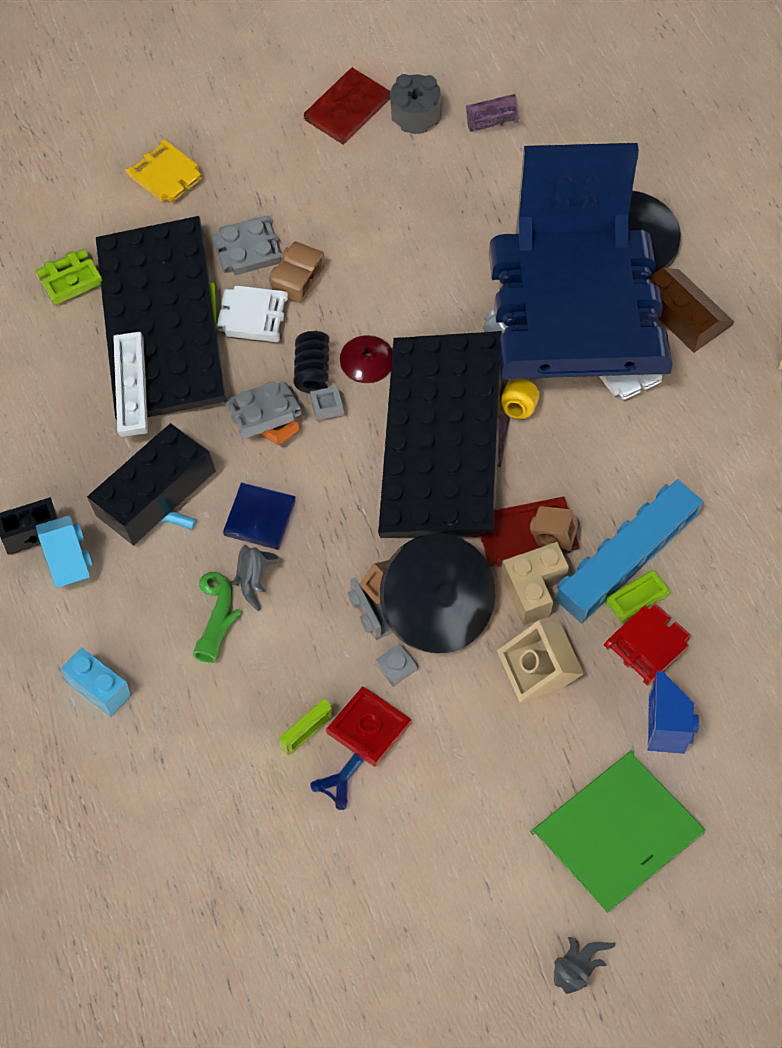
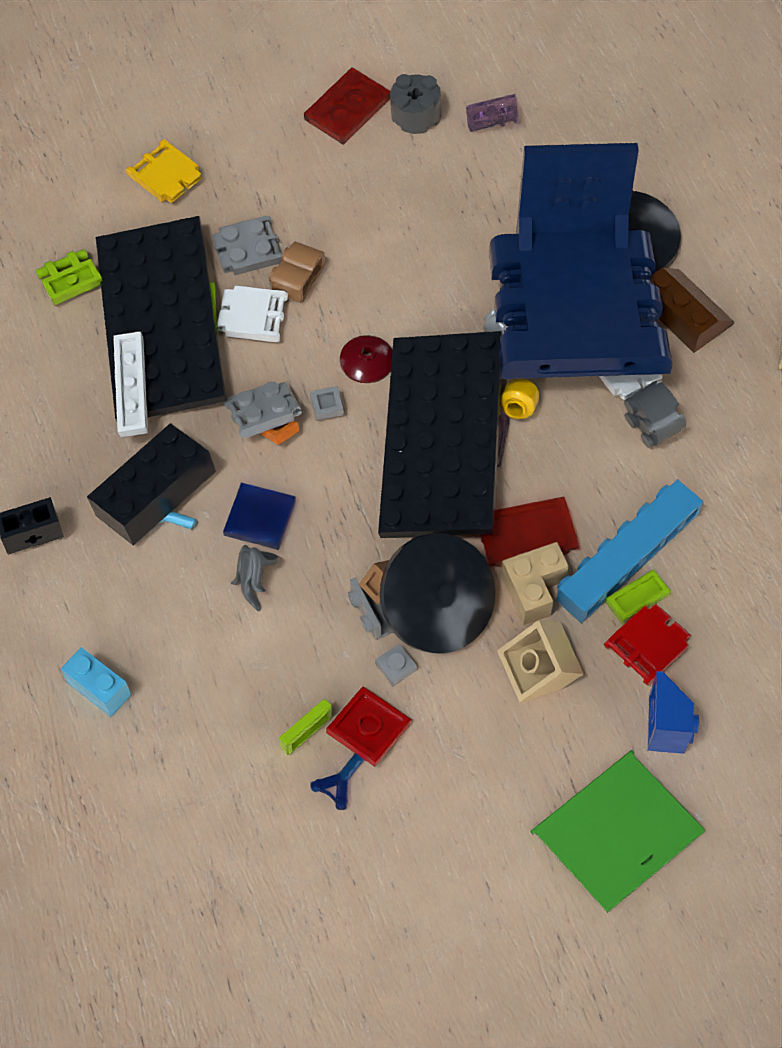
medium azure brick [36,515,93,588] -> none
bright green plant [193,572,241,663] -> none
black piece [293,331,330,394] -> none
medium nougat brick [530,506,578,550] -> none
dark grey piece [554,937,616,994] -> none
none -> dark grey brick [624,380,686,448]

